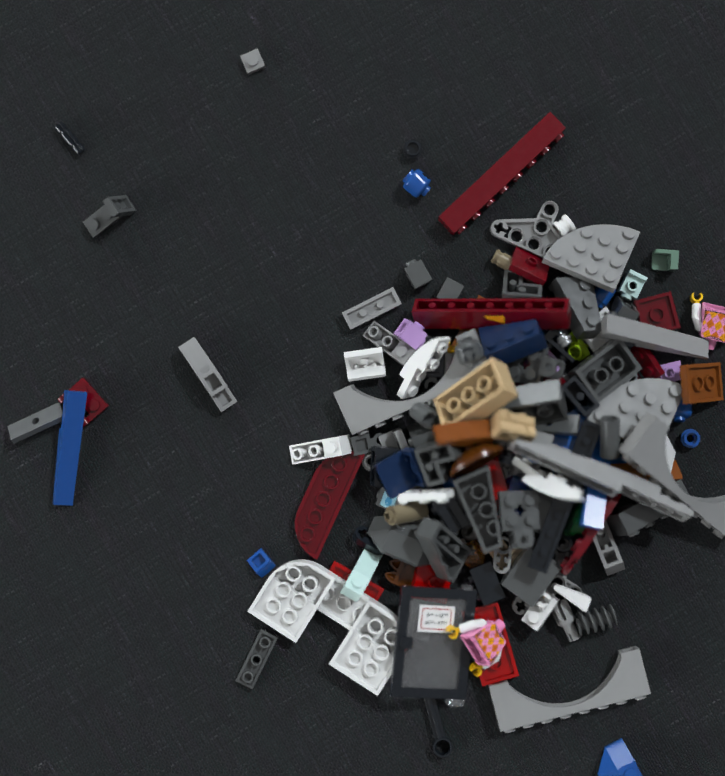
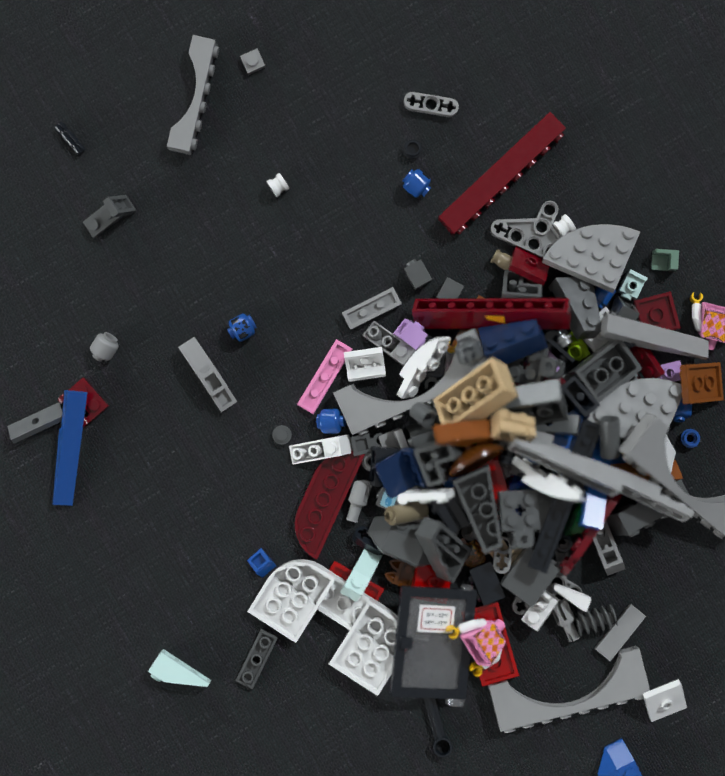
none -> light grey head [90,332,119,362]
none -> light aqua slope [148,649,211,687]
none -> light grey arch [167,35,219,155]
none -> blue head [227,313,257,342]
none -> white wheel [266,173,290,197]
none -> dark grey plate [272,425,292,444]
none -> bright pink tile [297,339,353,414]
none -> blue head [316,409,346,434]
none -> light grey arm [346,480,372,523]
none -> light grey beam [404,92,459,117]
none -> light grey tile [594,604,646,661]
none -> white plate [643,679,687,722]

